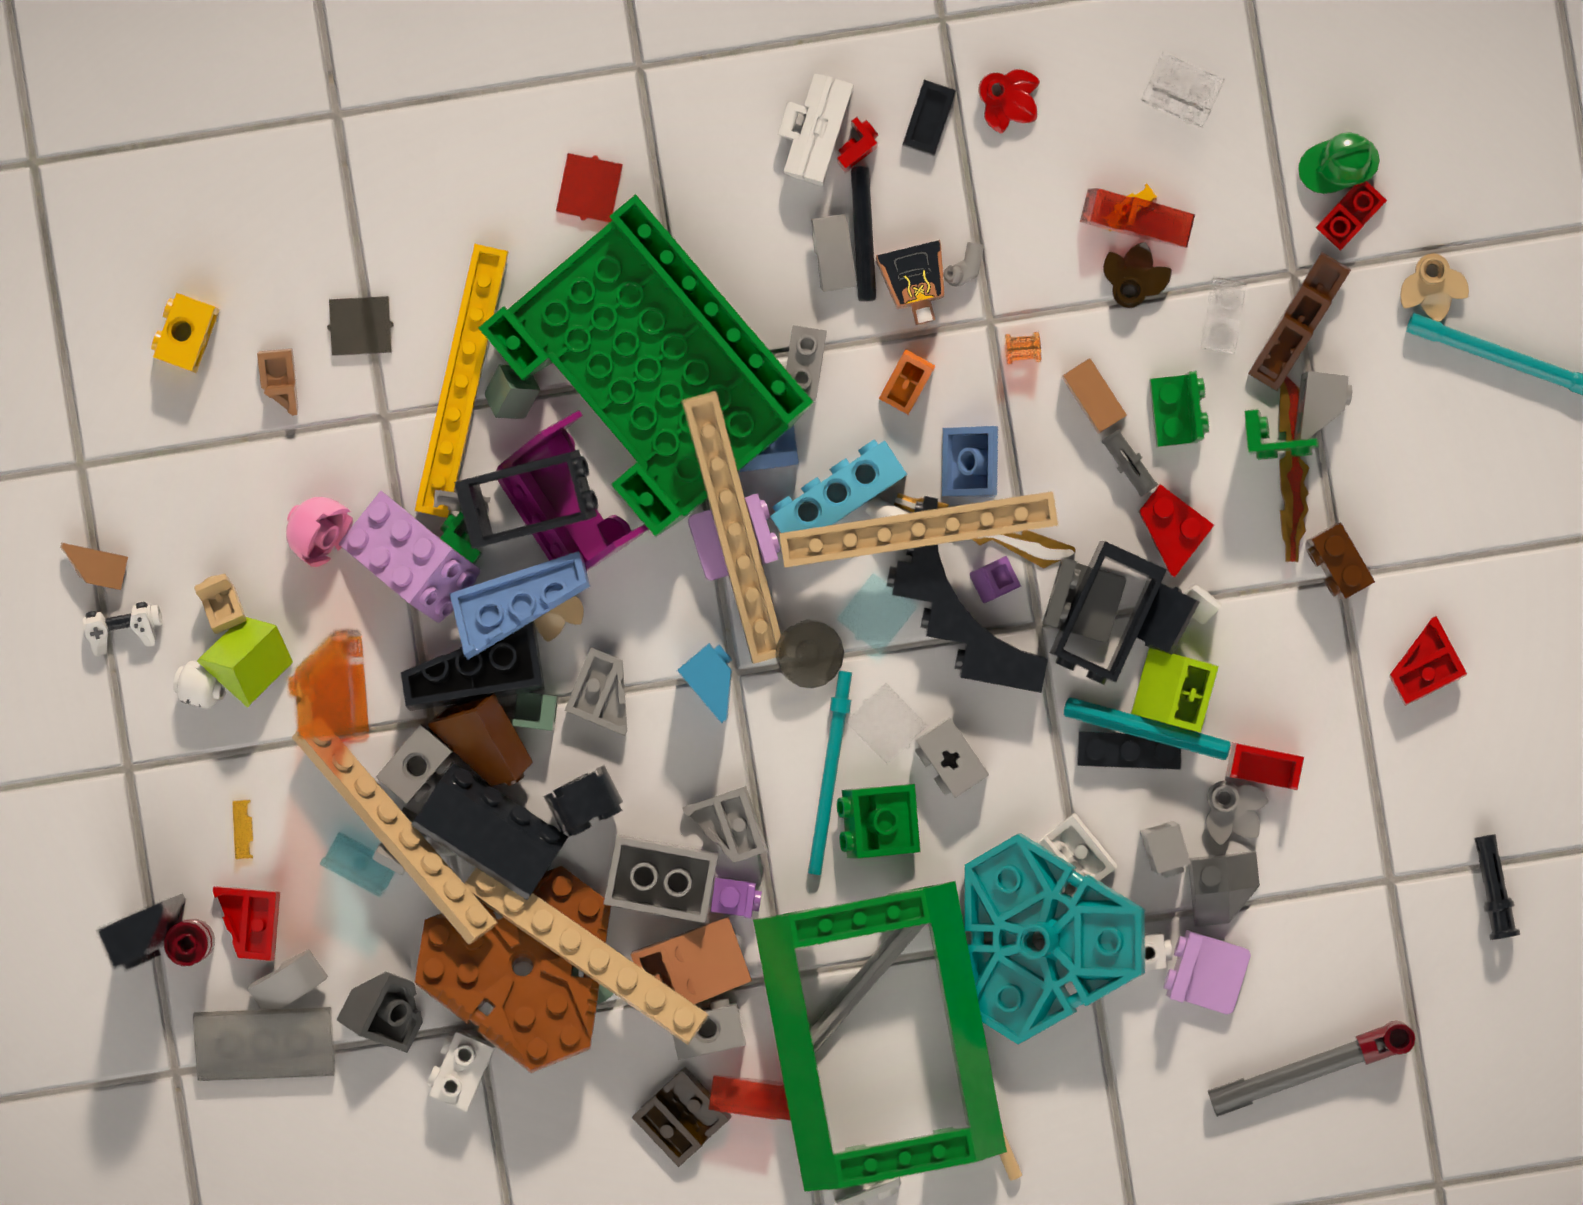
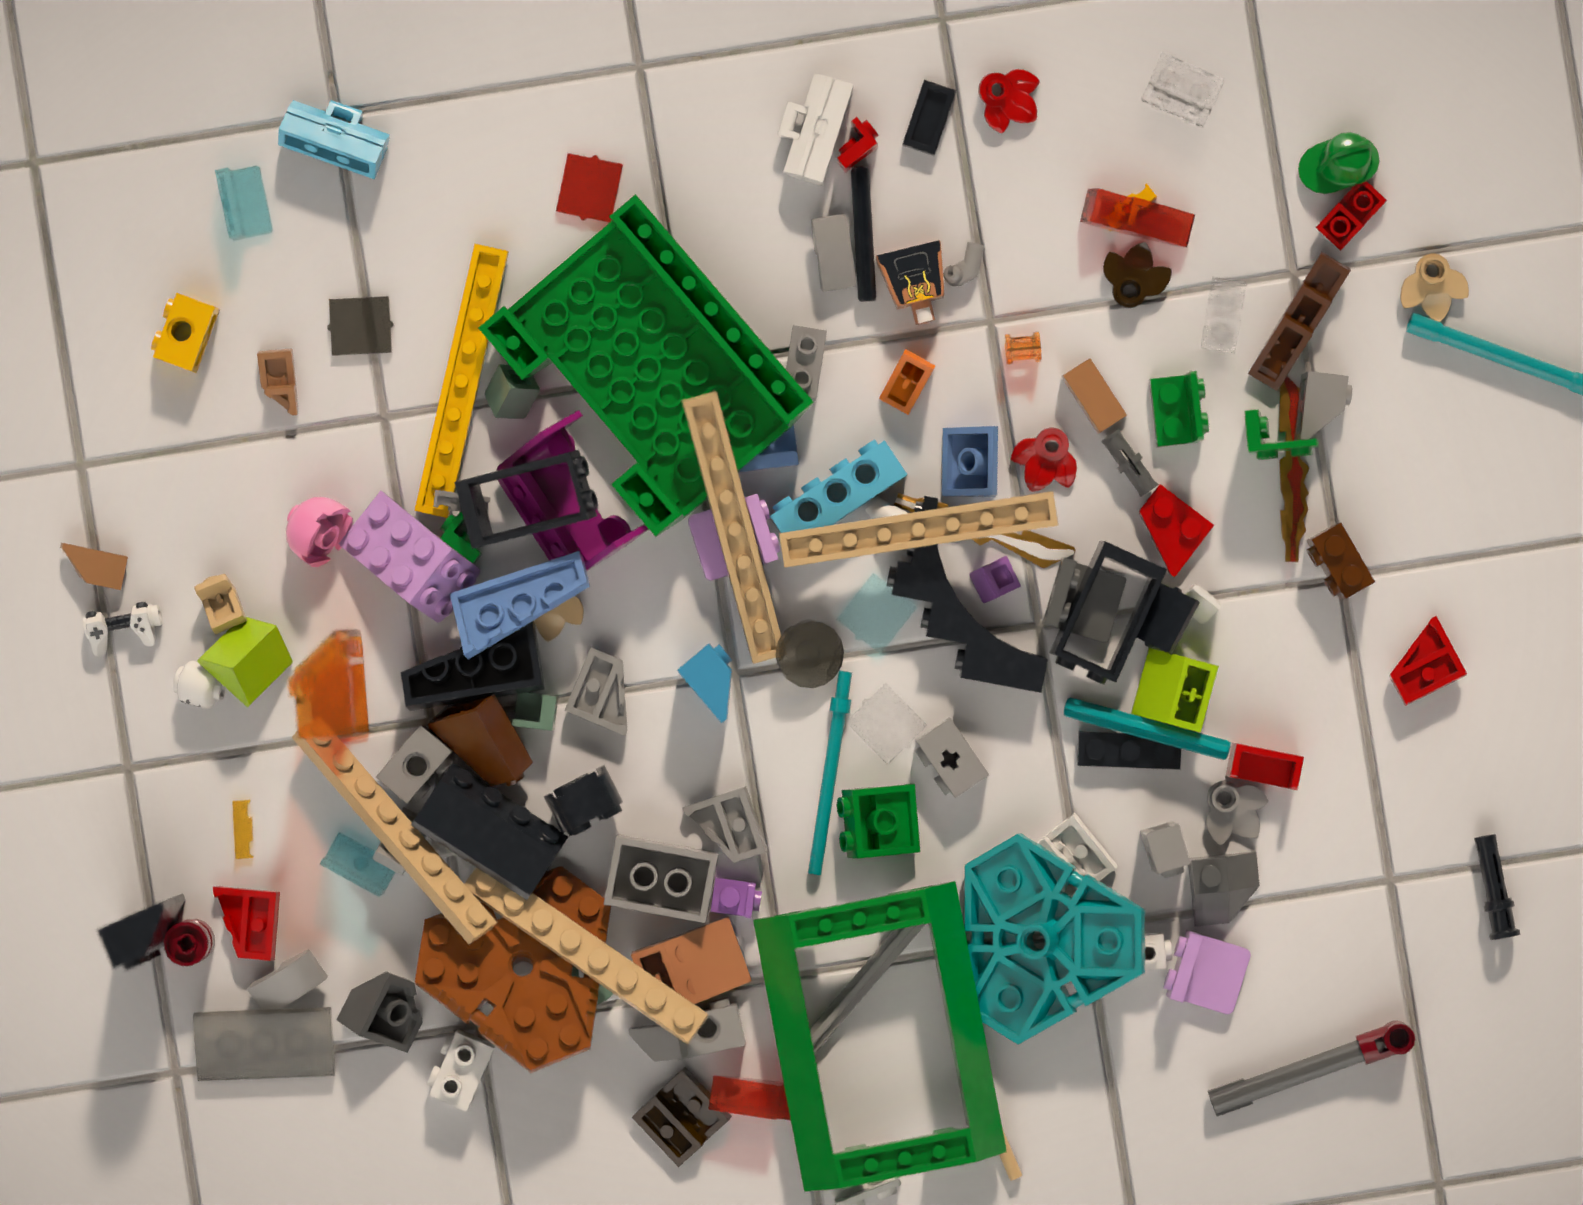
none -> clear light blue panel [215,166,273,241]
none -> medium azure piece [278,100,390,180]
none -> light grey slope [629,1024,688,1062]
none -> red plate [1010,427,1077,492]

